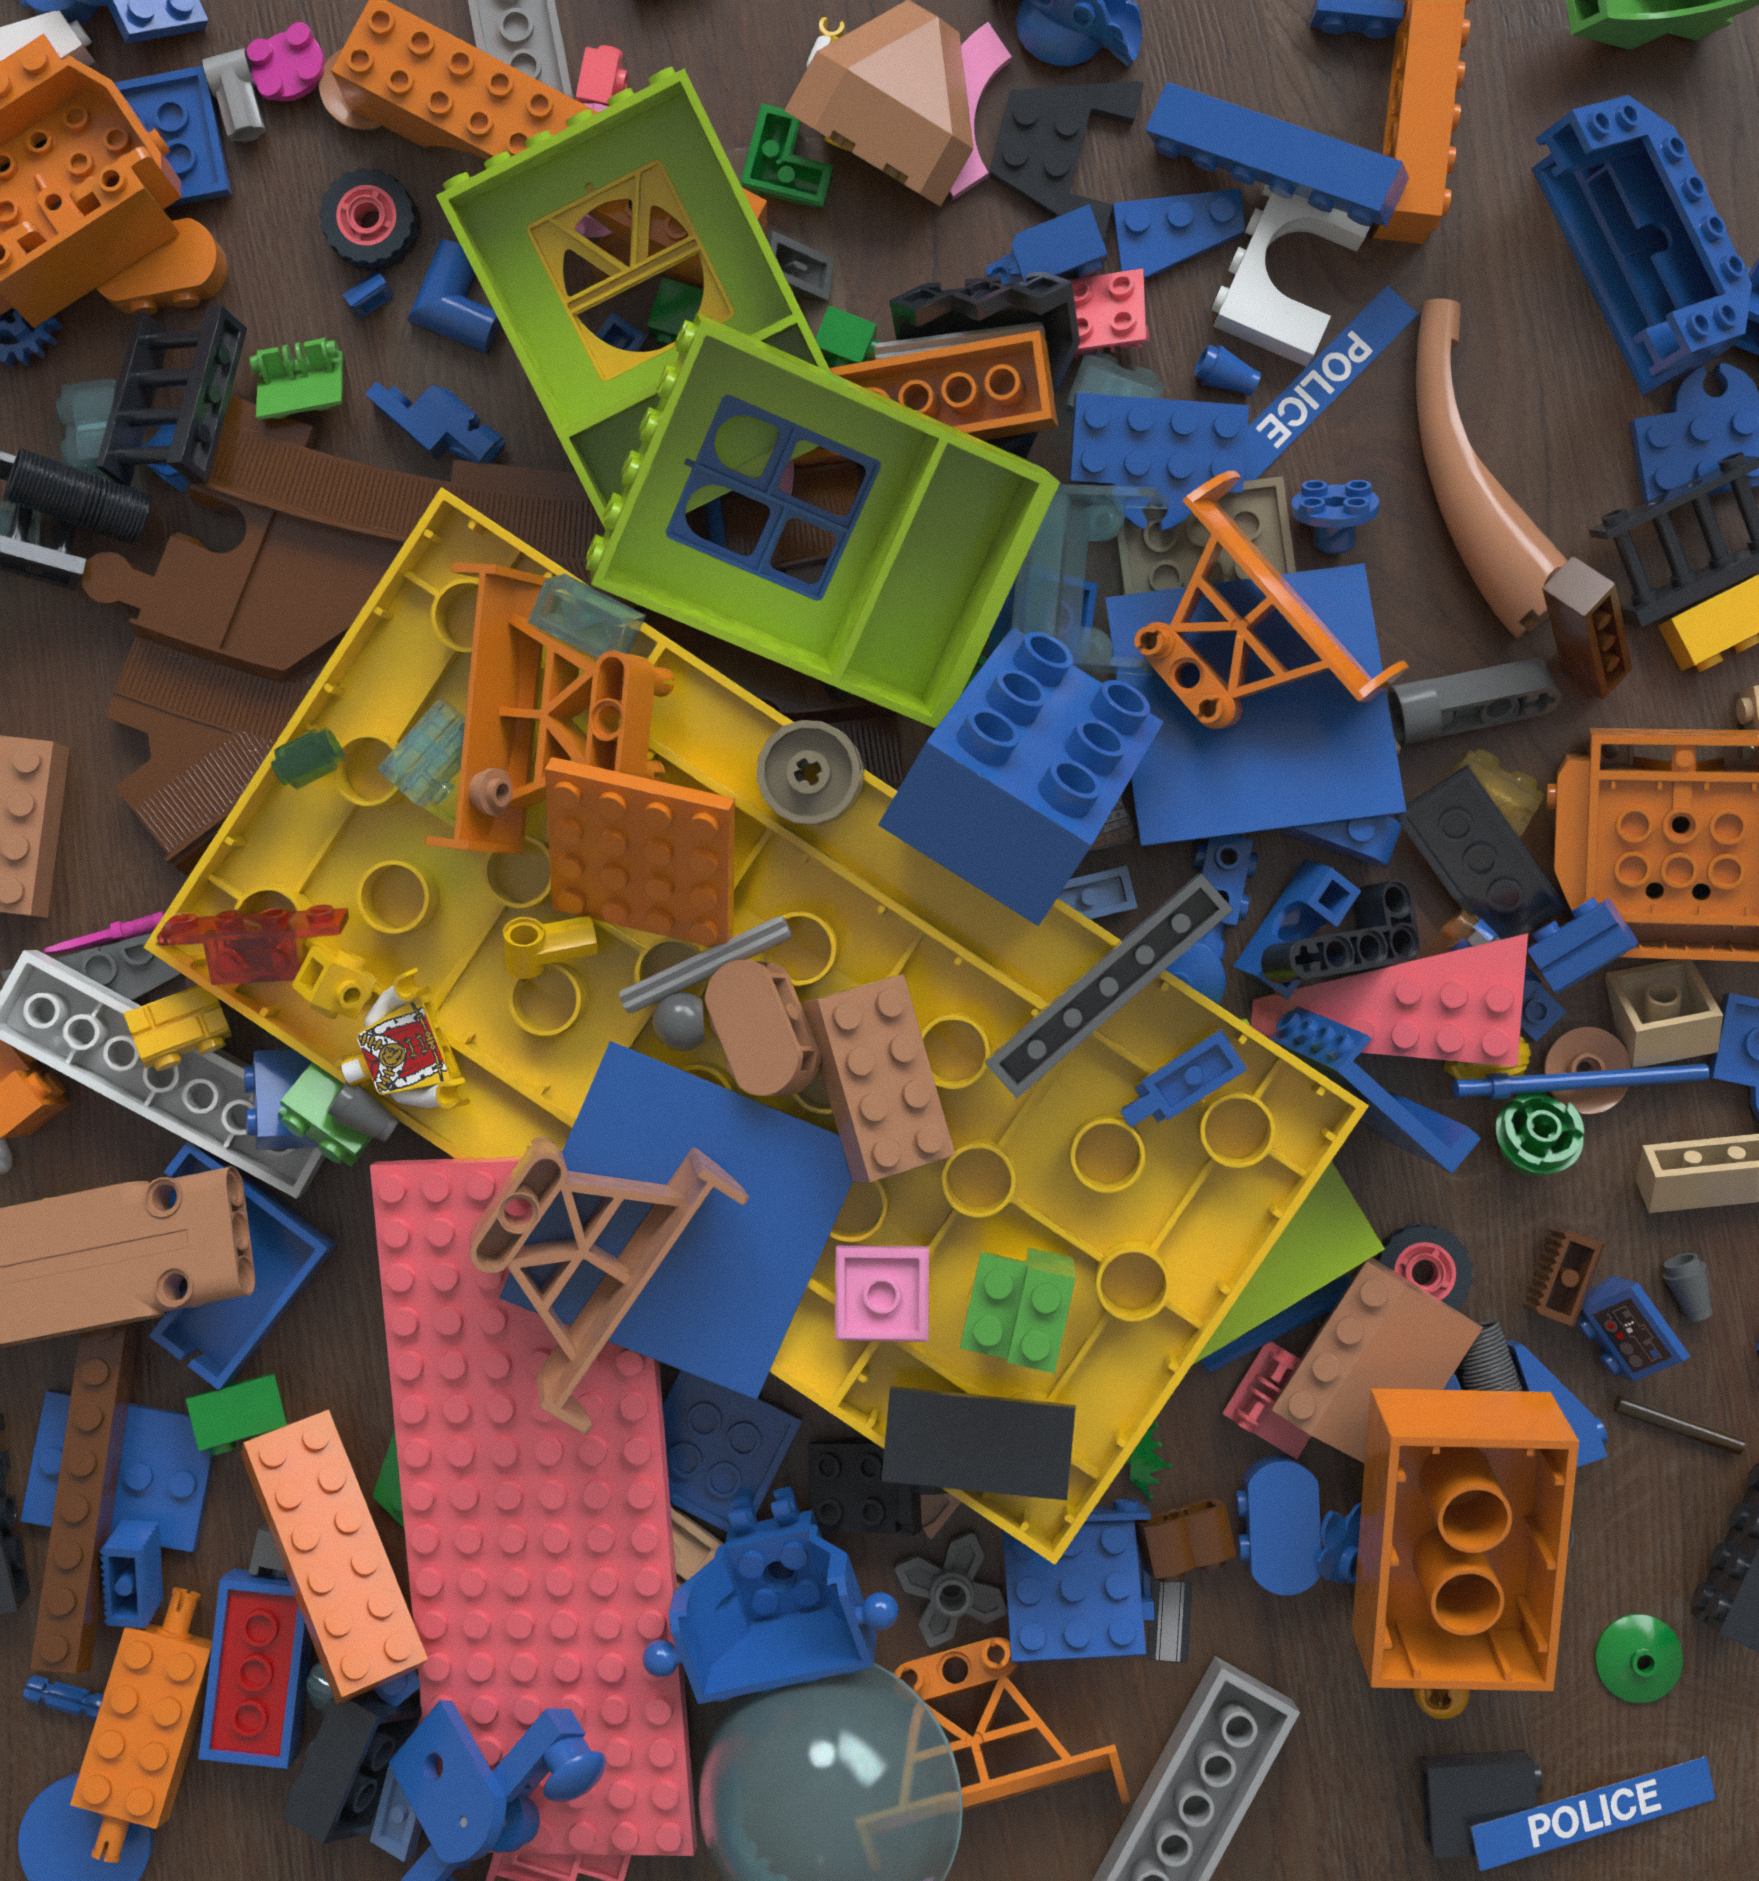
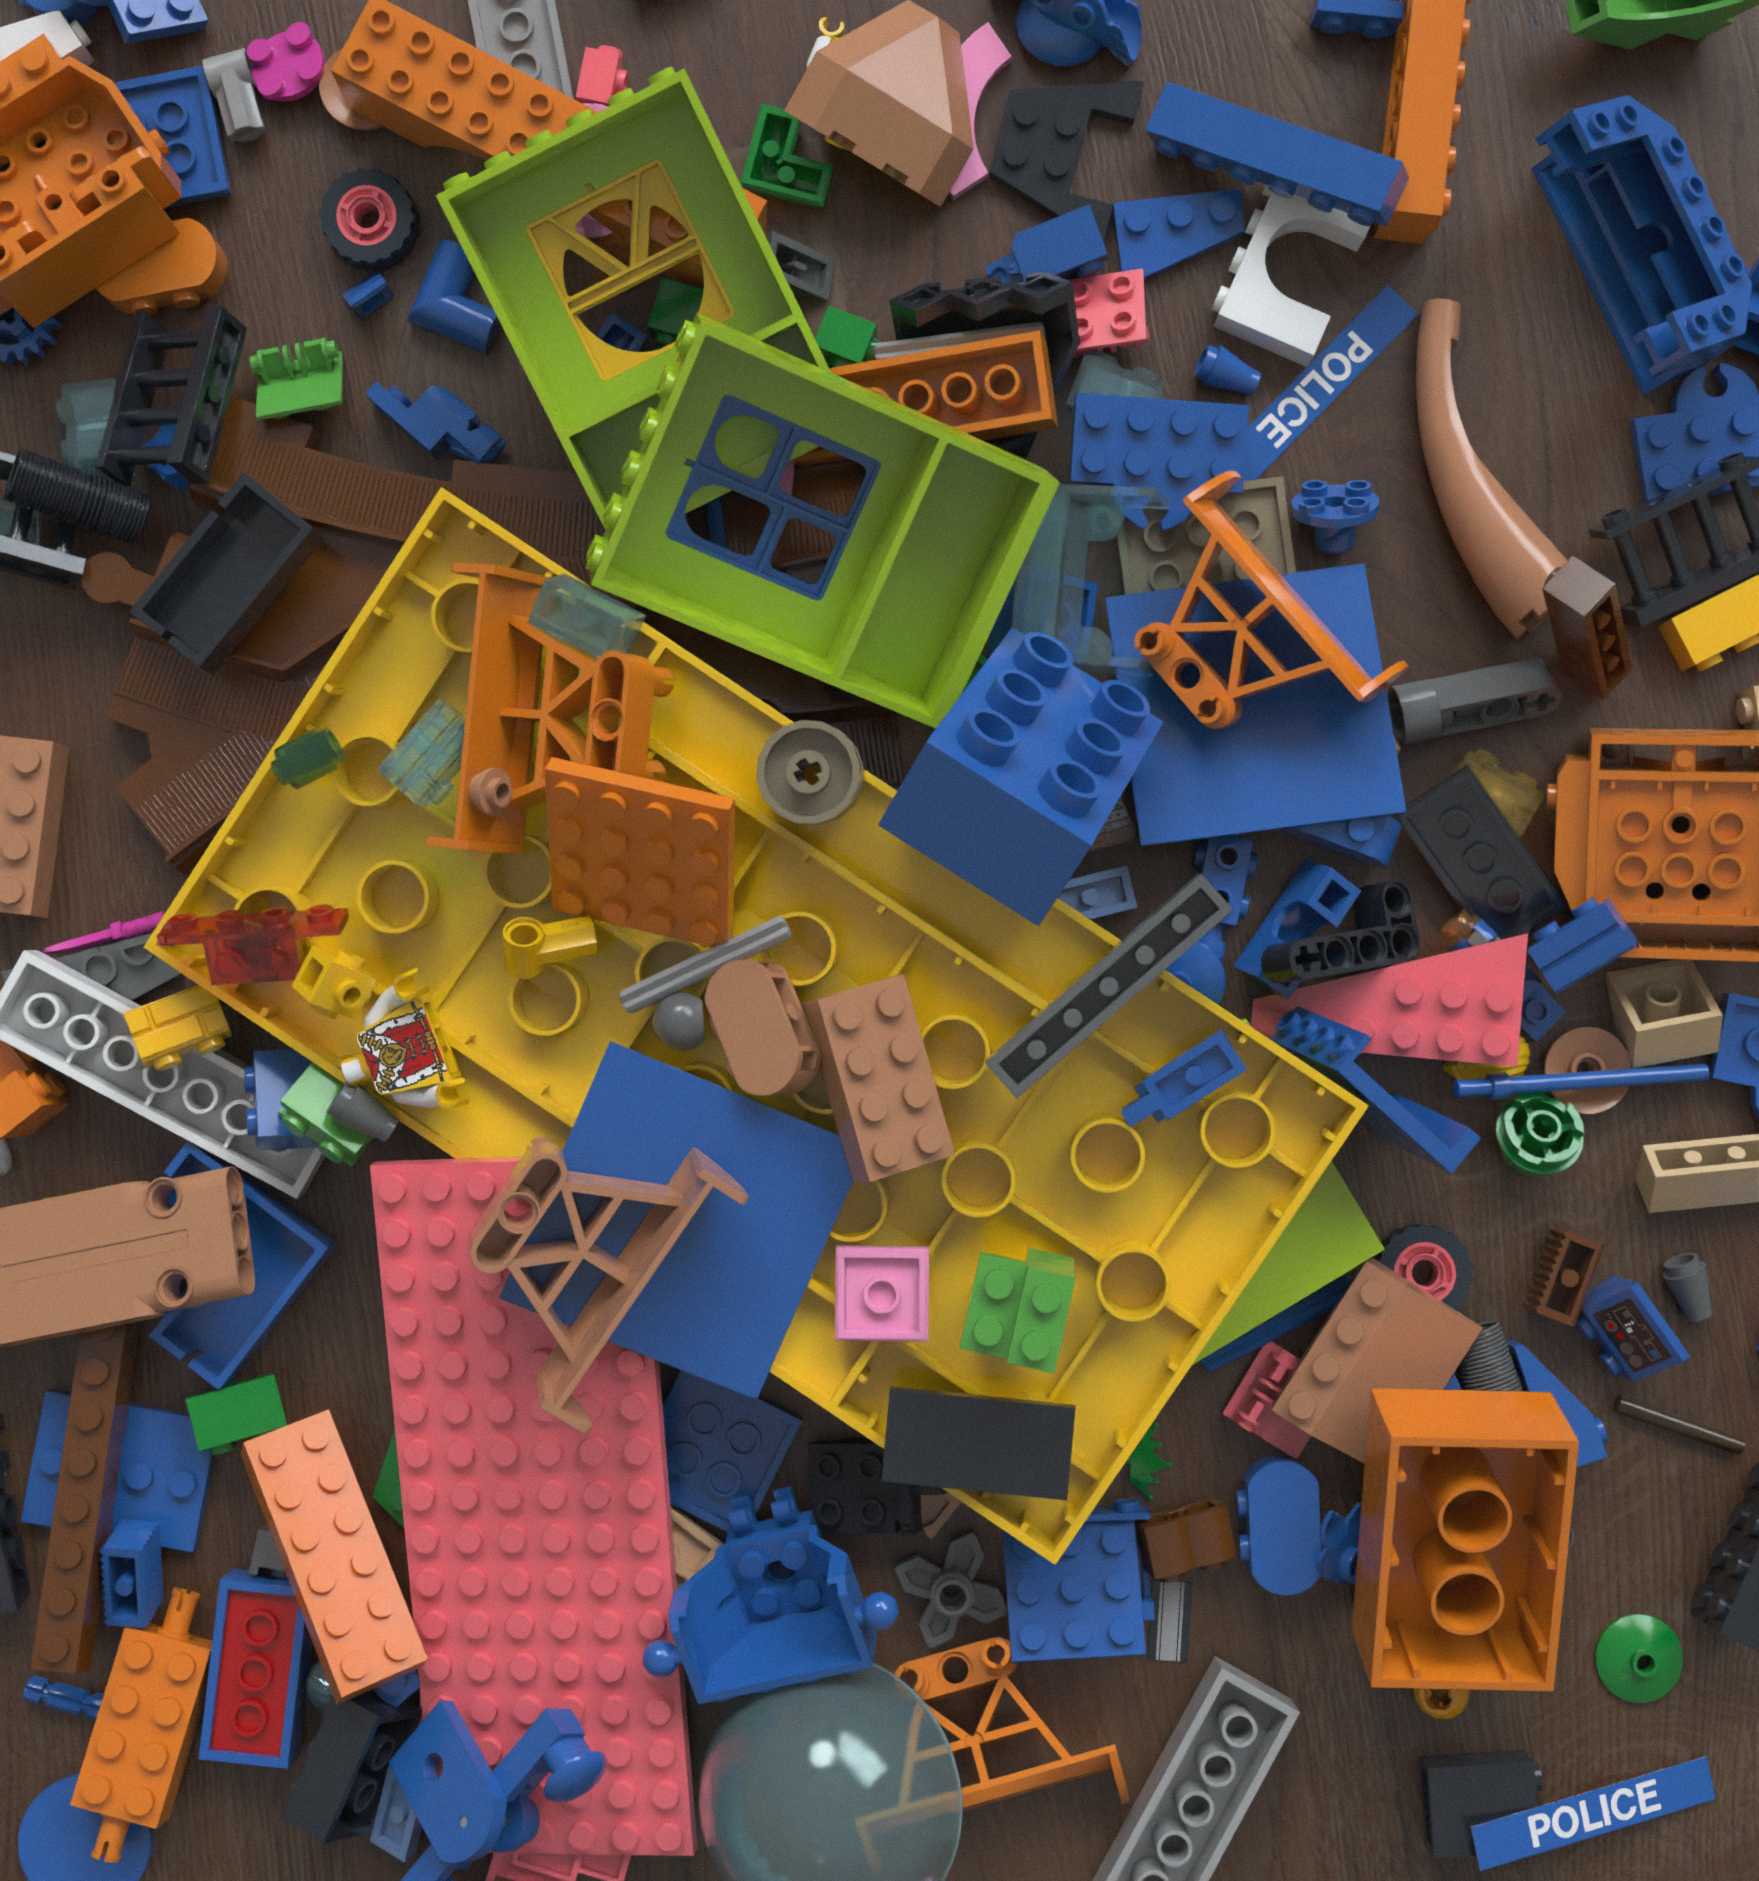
none -> black piece [129,472,325,675]

